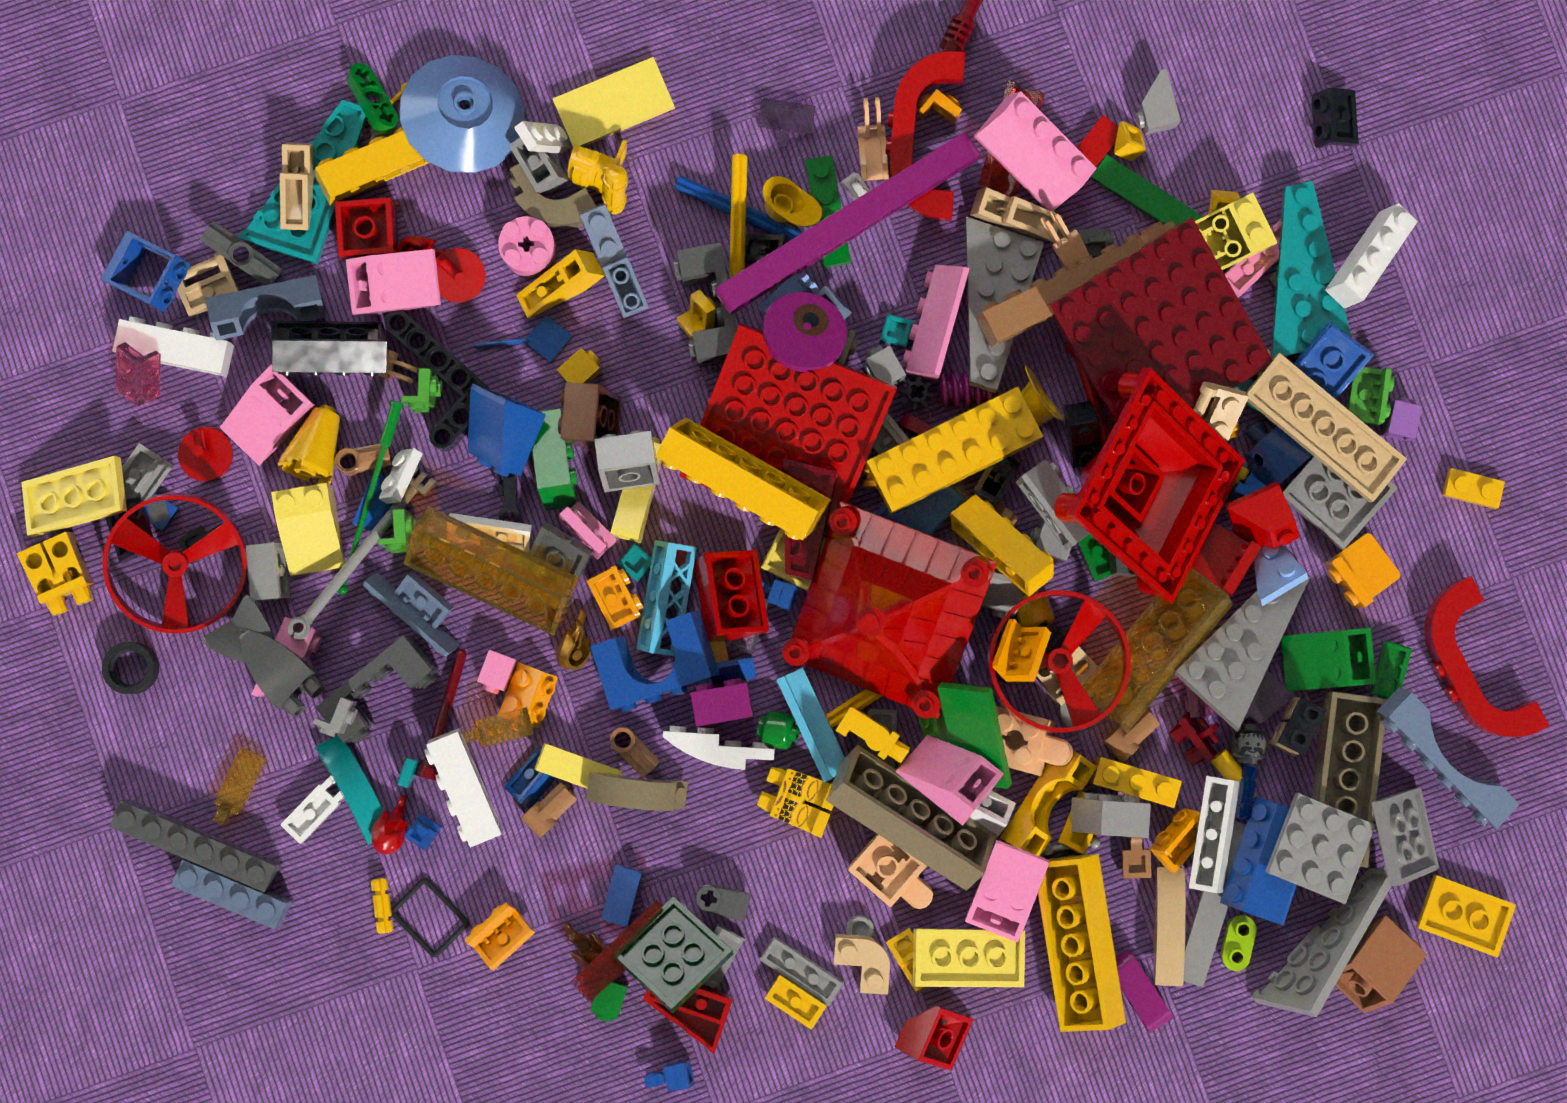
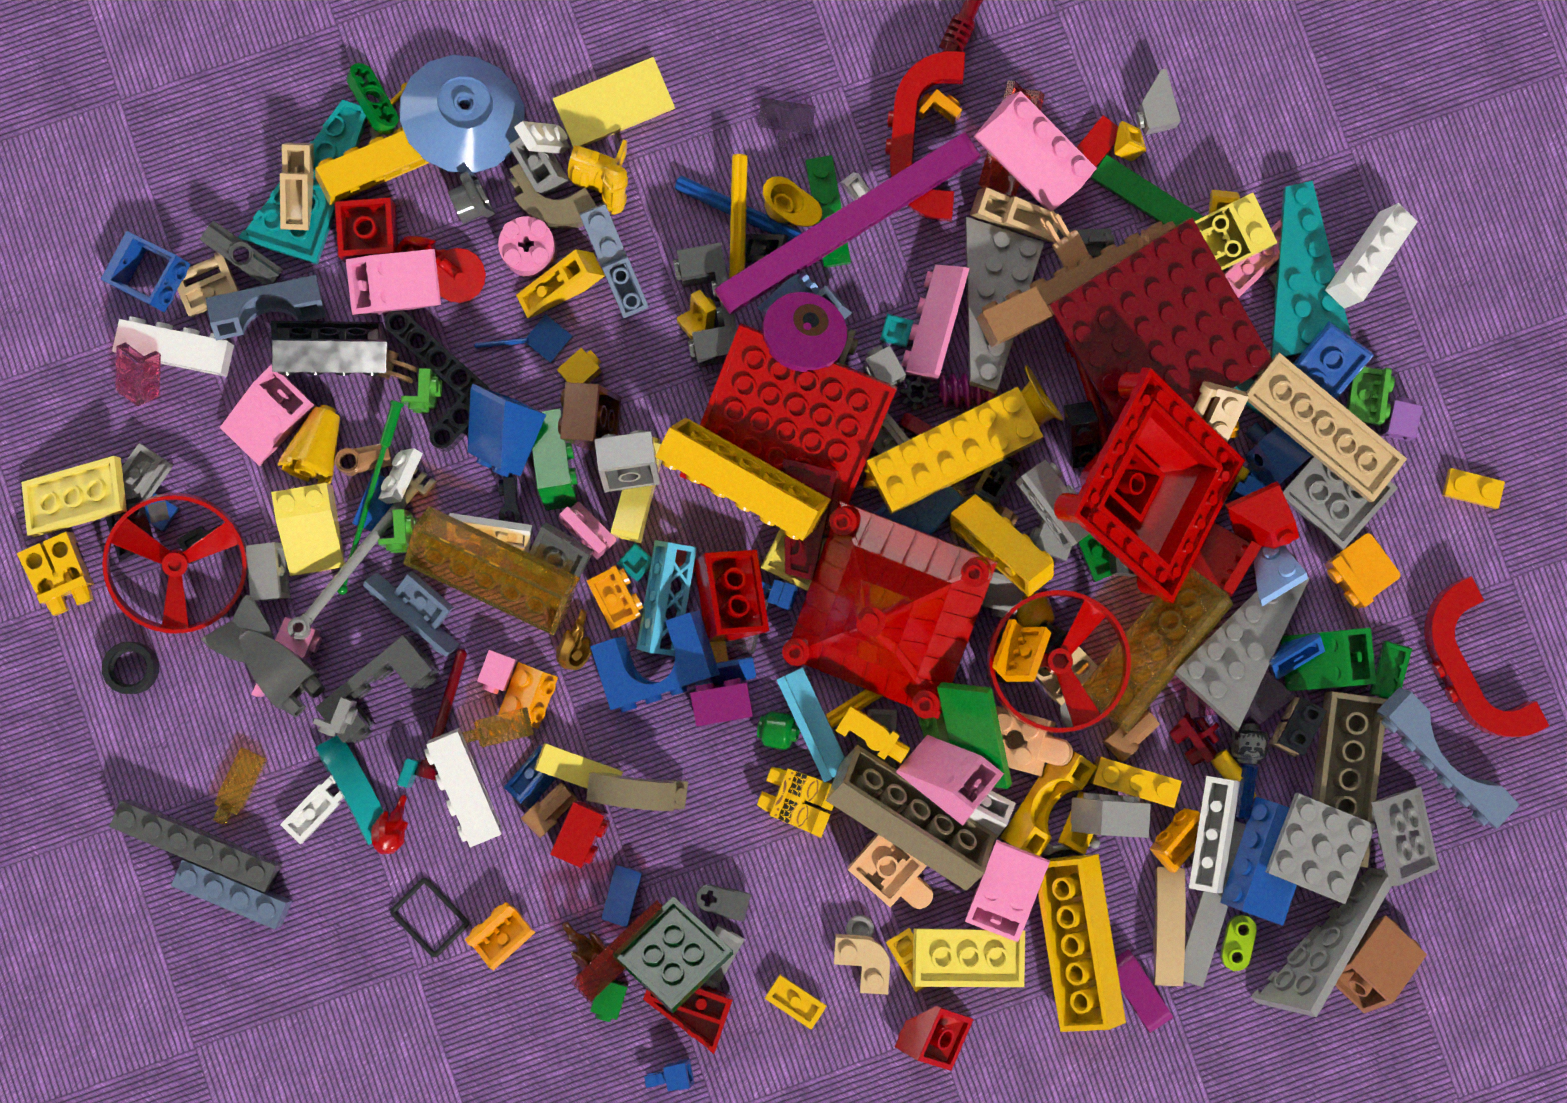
red shield [178,427,233,481] -> none
yellow axle [371,878,393,934] -> none
blue piece [404,813,443,850] -> none
medium nougat piece [610,726,660,778] -> none
white slope [663,726,774,770] -> none
light grey tile [759,935,844,1006] -> none
light nougat arm [857,97,889,181] -> none
medium nougat plate [1121,837,1151,879] -> none
black bracket [1312,88,1359,148] -> none
yellow plate [1416,875,1516,958] -> none
none -> dark grey piece [448,170,495,224]
none -> red brick [550,800,610,868]
none -> blue slope [1269,633,1325,680]

